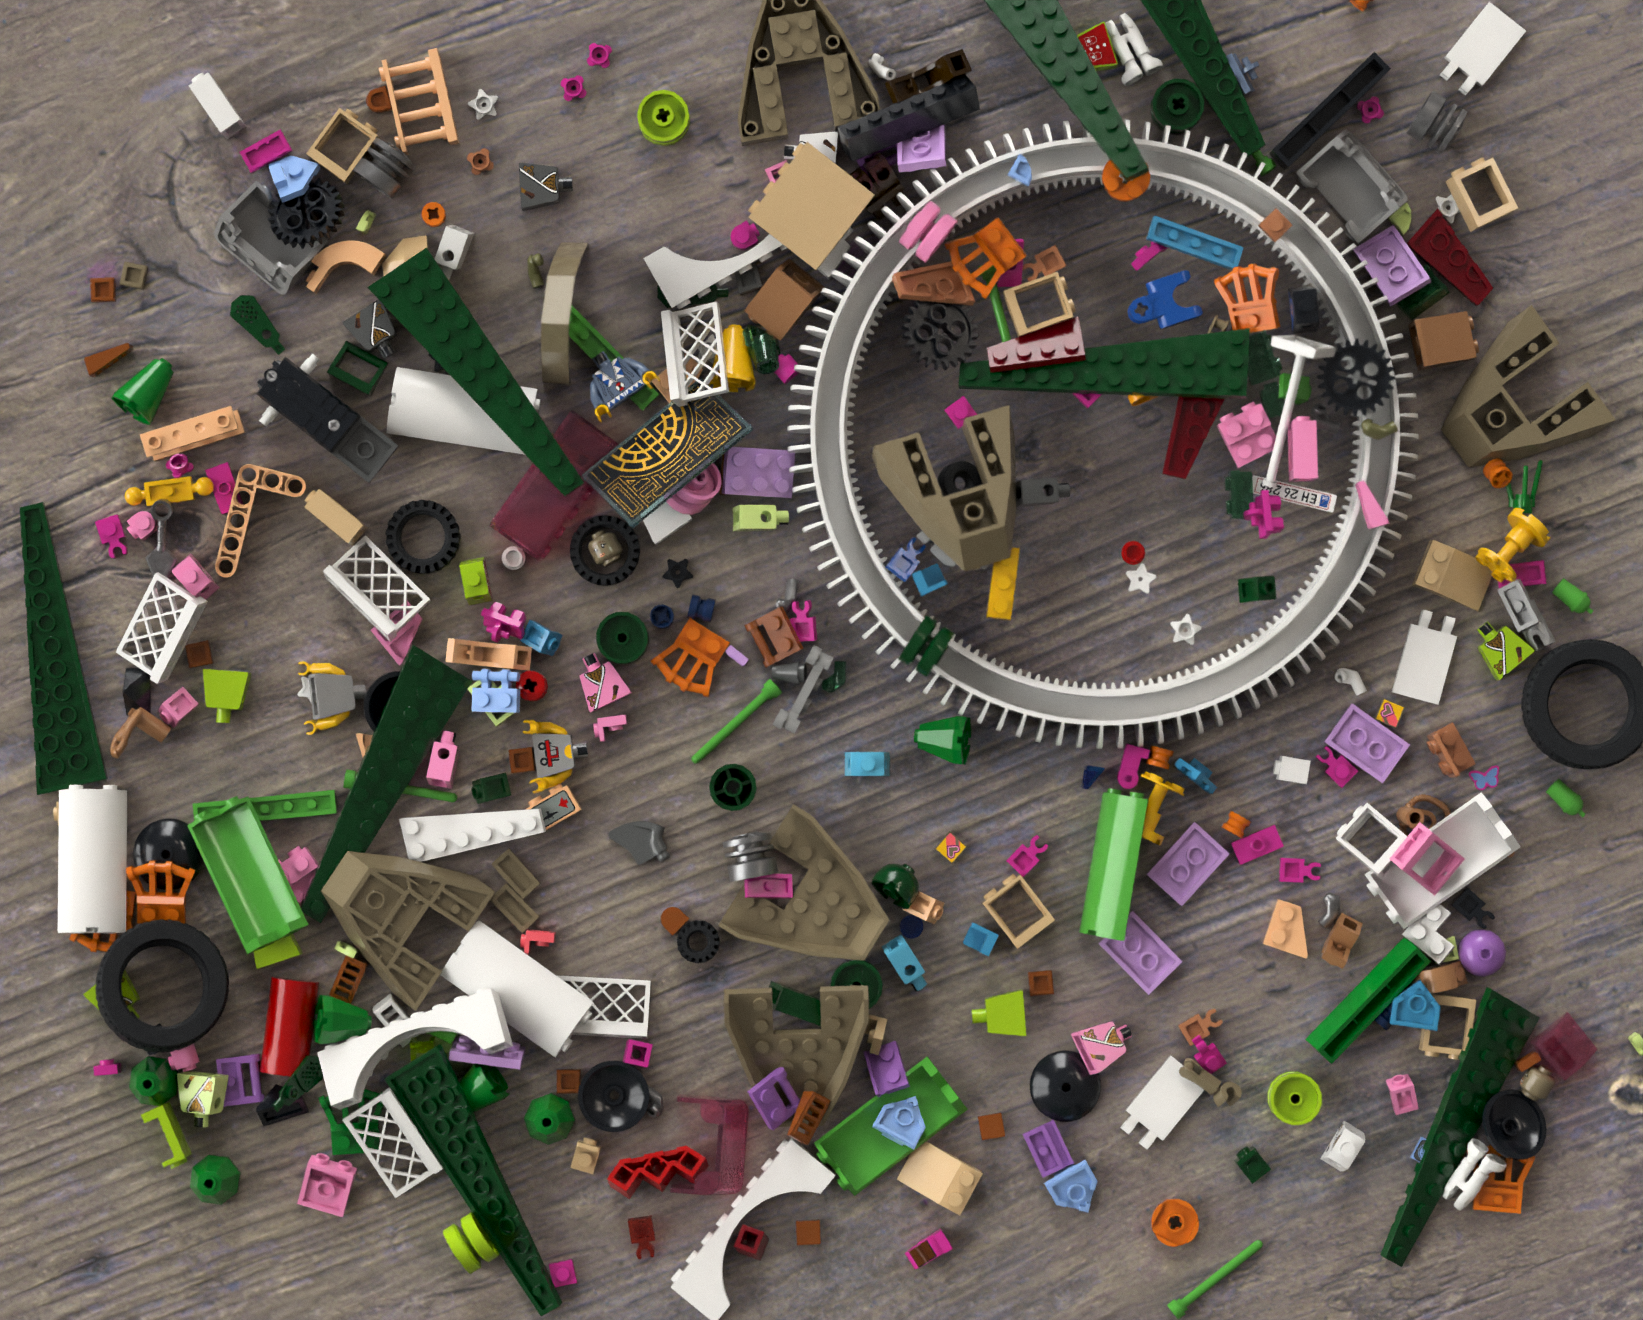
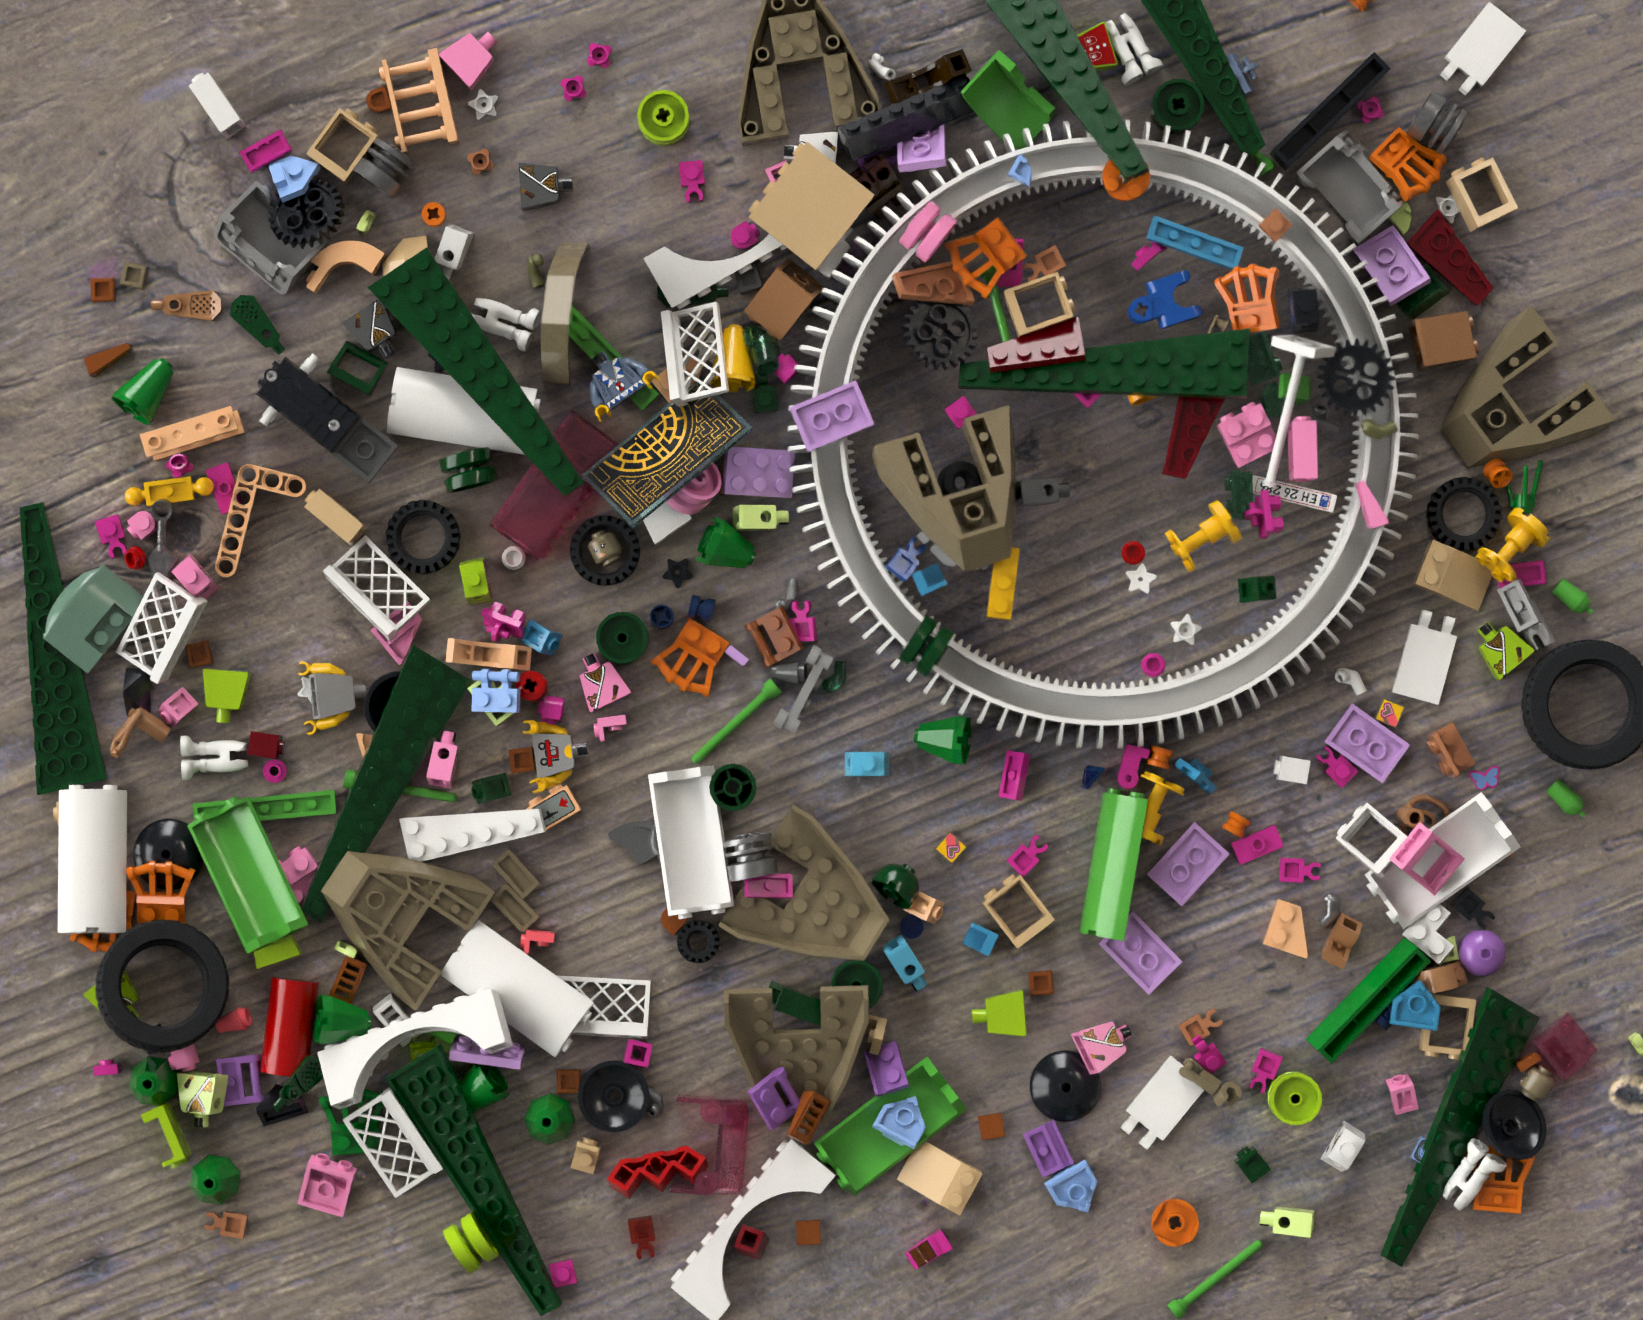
none -> sand green slope [43,565,143,674]
none -> red plate [124,546,146,570]
none -> medium nougat piece [151,290,222,321]
none -> white piece [180,735,248,780]
none -> nougat plate [204,1211,248,1239]
none -> coral cone [215,1007,253,1033]
none -> dark red brick [247,731,285,759]
none -> dark pink plate [263,759,287,783]
none -> bright pink torso [438,32,497,90]
none -> dark green wheel [439,447,498,493]
none -> white piece [472,298,540,352]
none -> dark pink plate [538,695,565,725]
none -> white cylinder [648,765,734,919]
none -> dark pink plate [679,160,705,203]
none -> green cone [695,517,756,568]
none -> dark green plate [752,371,778,413]
none -> lavender plate [789,380,874,452]
none -> bright green panel [961,50,1057,151]
none -> dark pink plate [998,750,1031,801]
none -> dark pink plate [1141,653,1165,677]
none -> yellow piece [1164,500,1243,573]
none -> dark pink plate [1249,1048,1283,1094]
none -> yellowish green torso [1260,1207,1315,1238]
none -> orange plate [1369,127,1447,202]
none -> black tyre [1426,477,1503,551]

